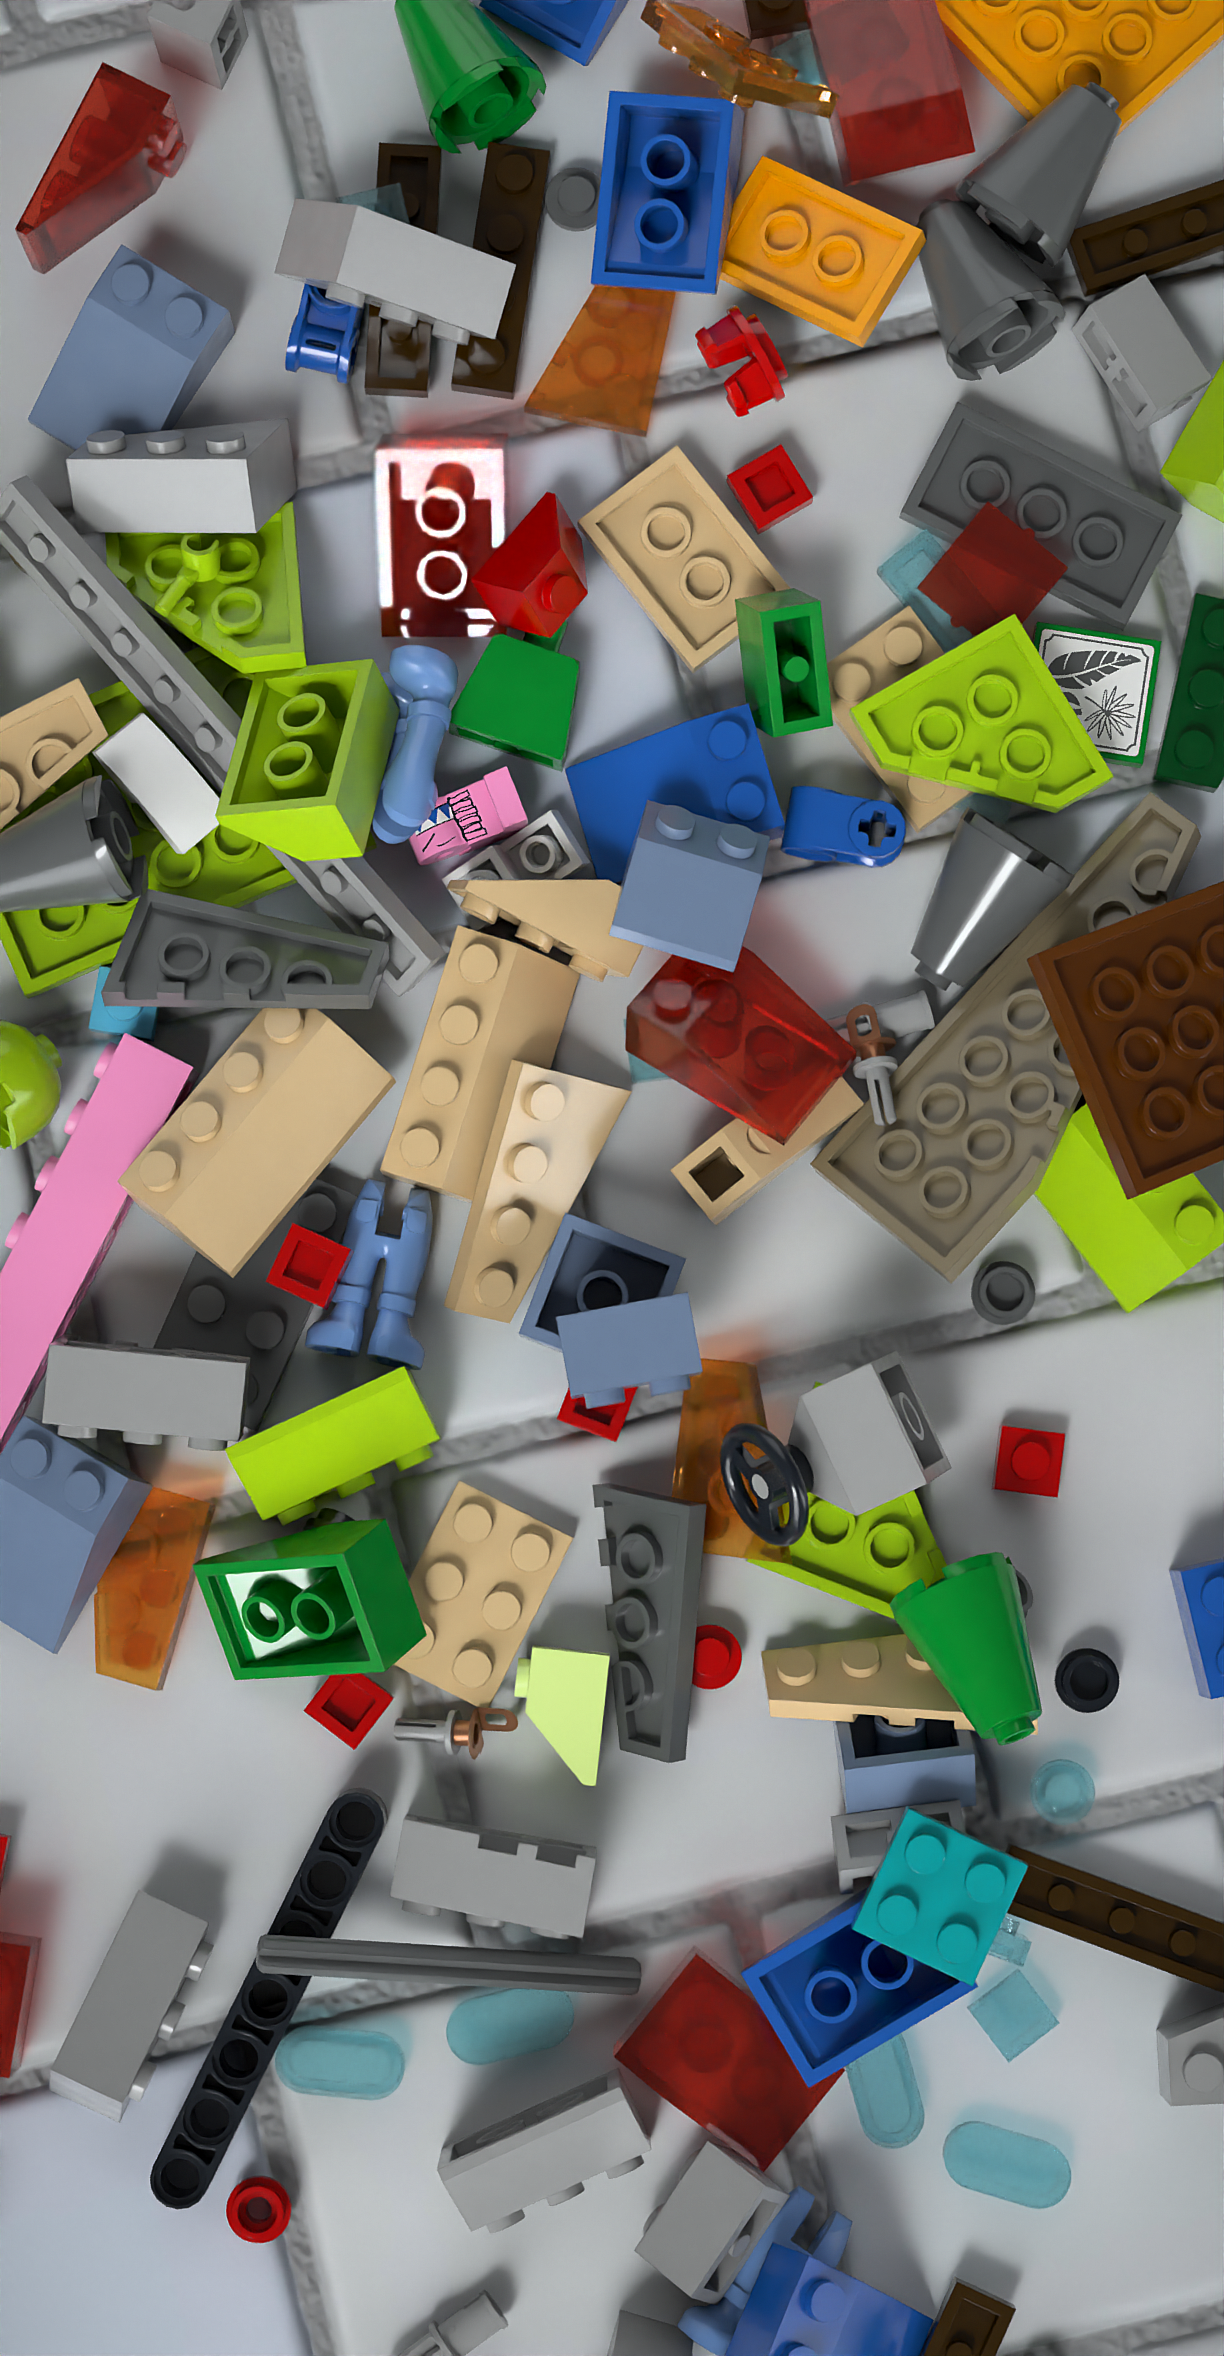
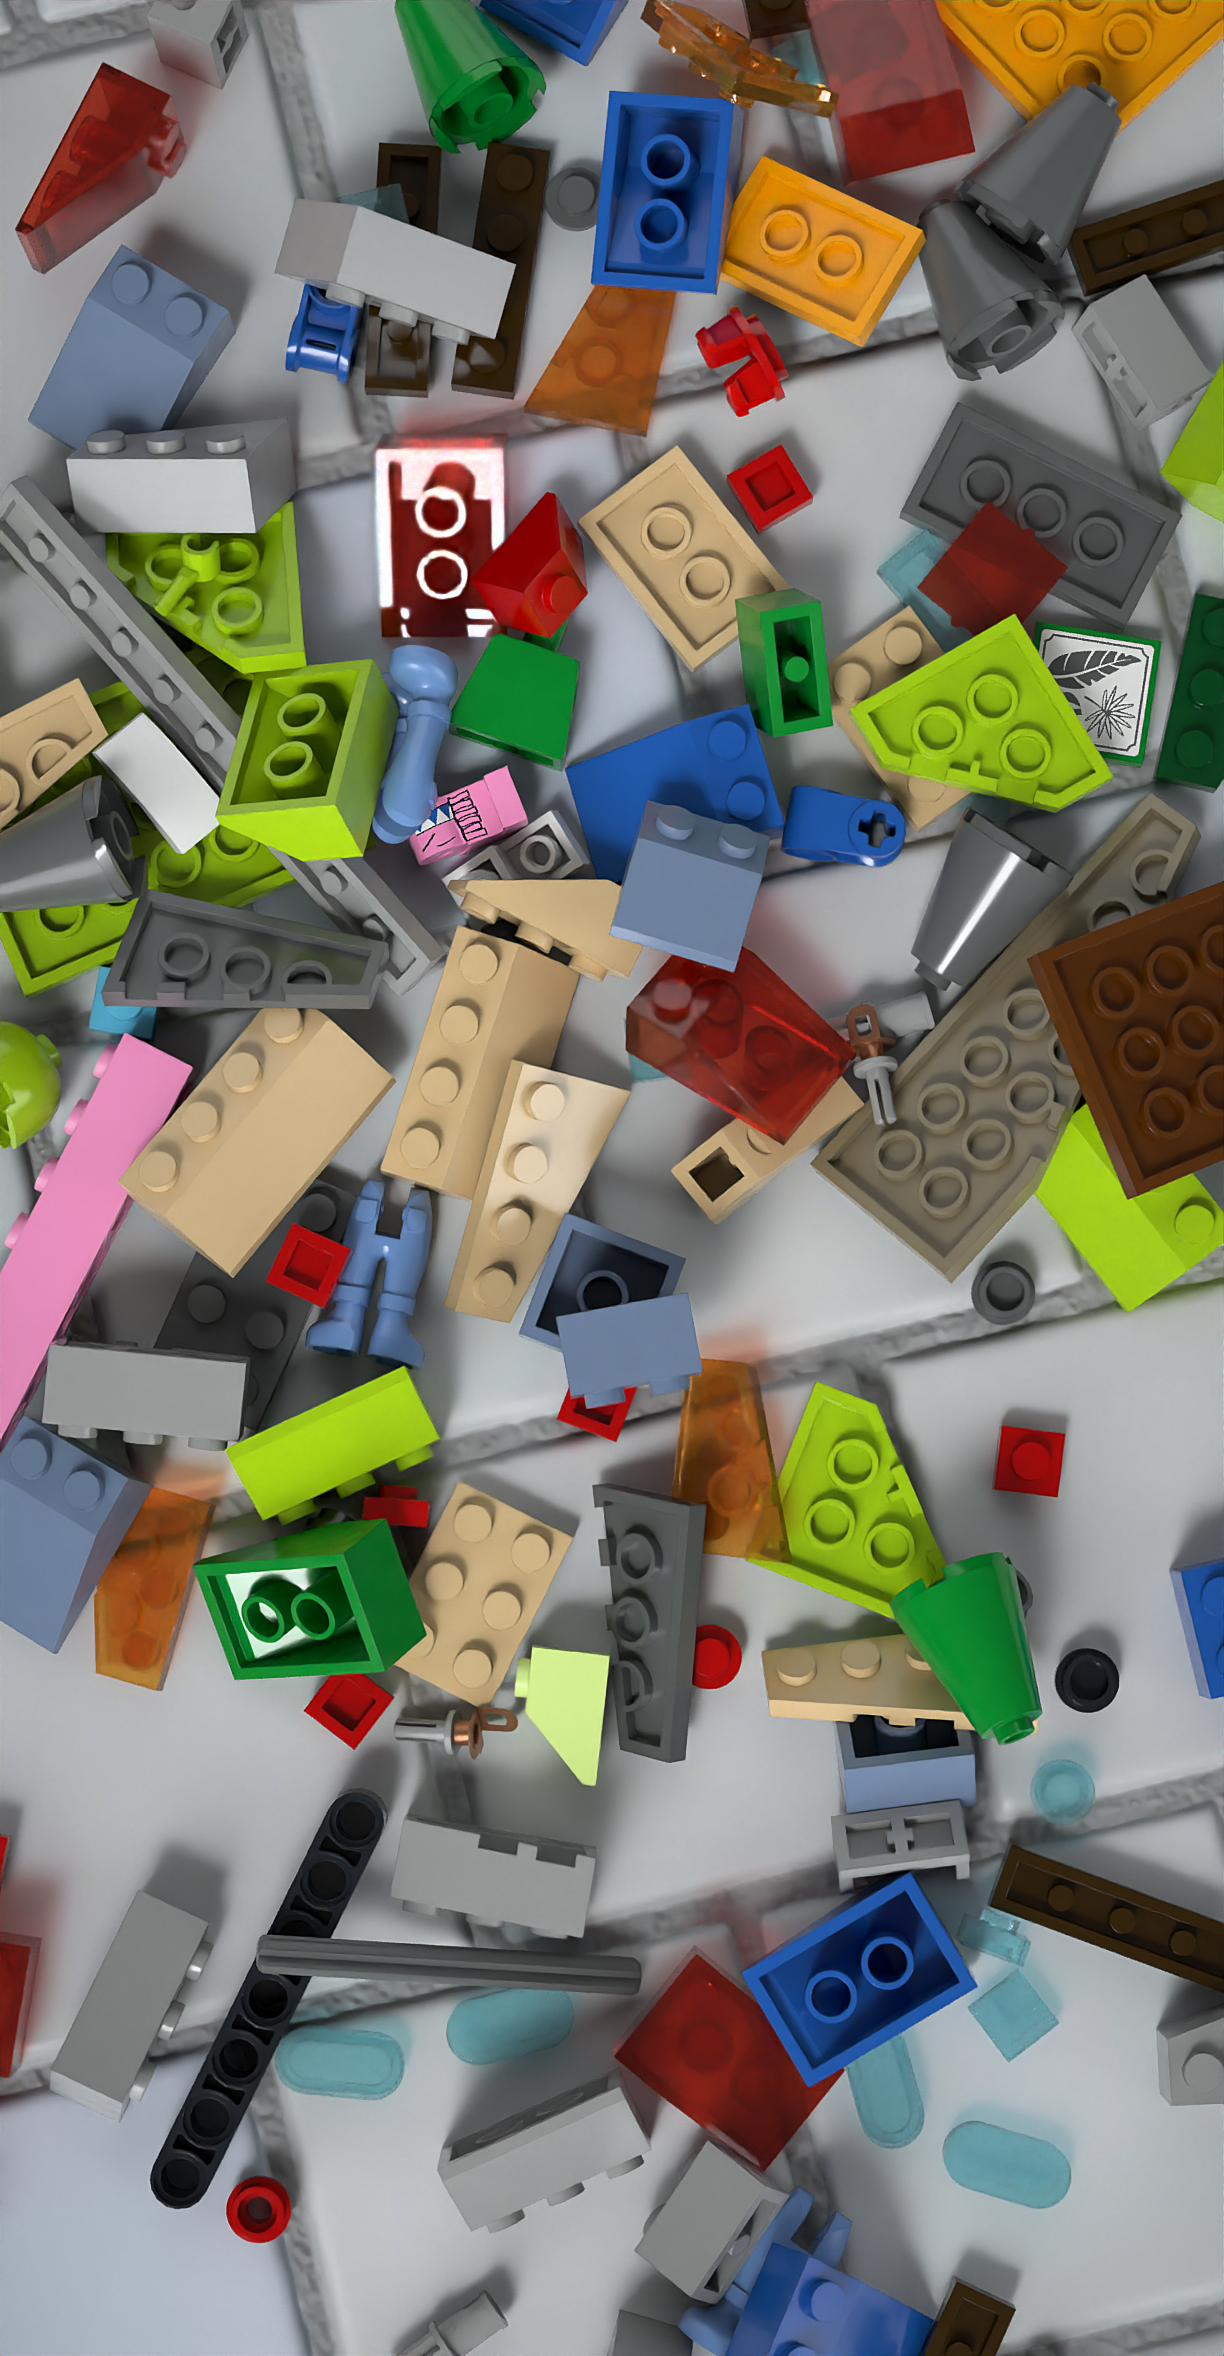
light grey piece [720,1351,952,1546] -> none
teal plate [851,1806,1028,1986] -> none
none -> red plate [362,1485,431,1527]

